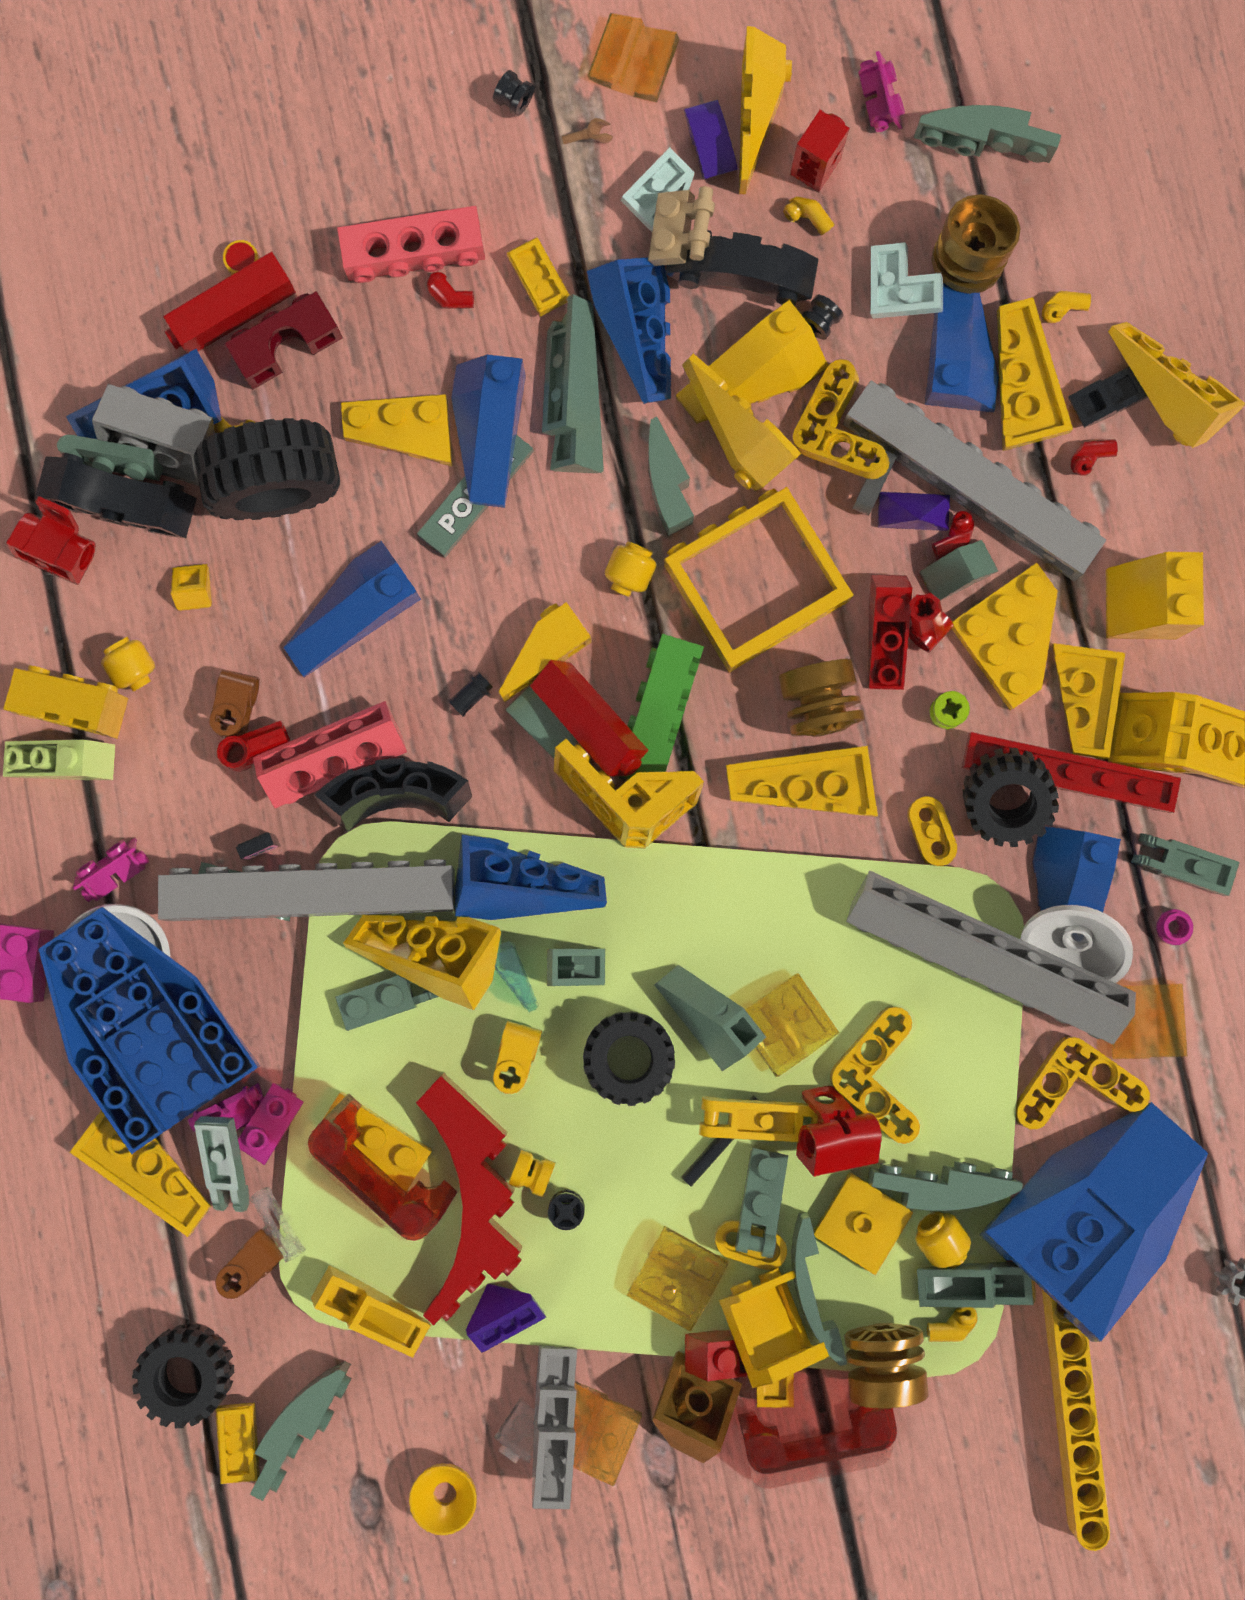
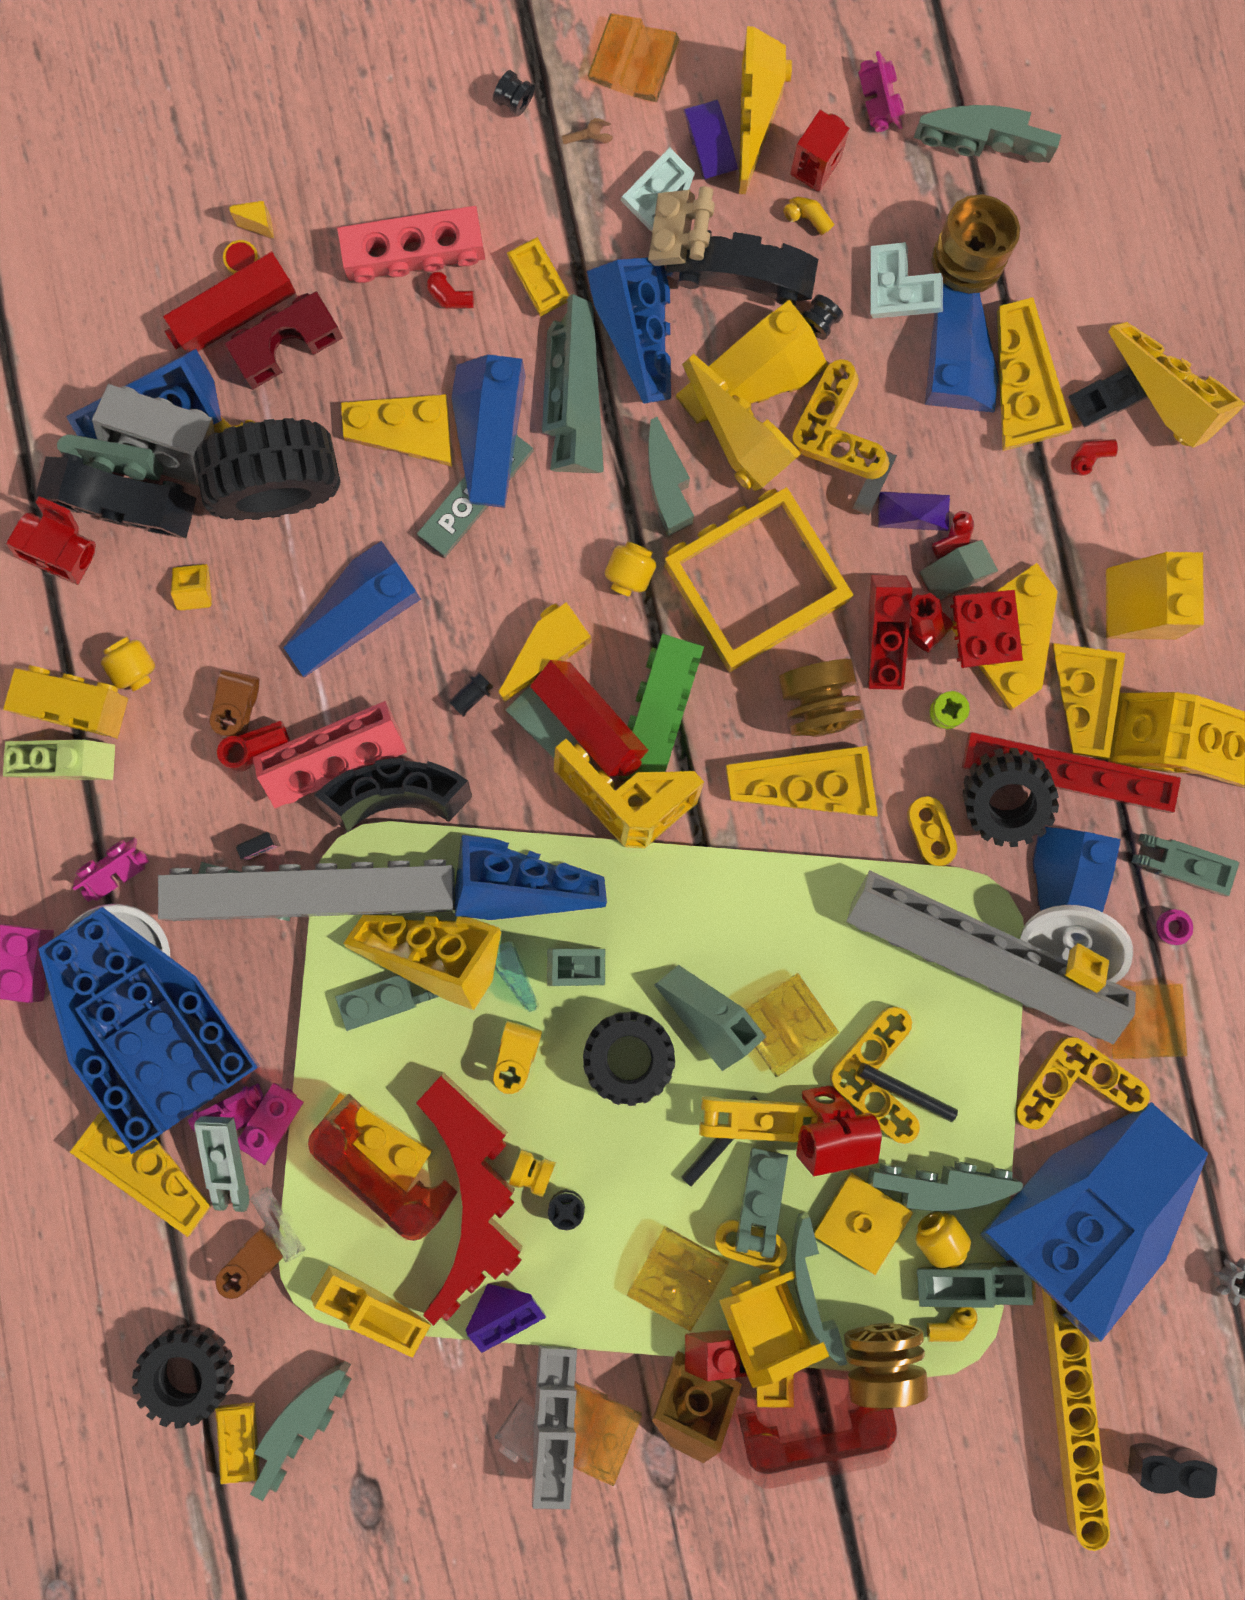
yellow piece [409,1463,477,1535] -> none
light grey brick [843,380,1107,581] -> none
yellow arm [1042,291,1091,323] -> none
none -> yellow slope [229,201,274,239]
none -> black bar [857,1063,958,1122]
none -> red hinge [950,590,1023,668]
none -> yellow plate [1065,943,1109,993]
none -> black brick [1128,1443,1217,1499]

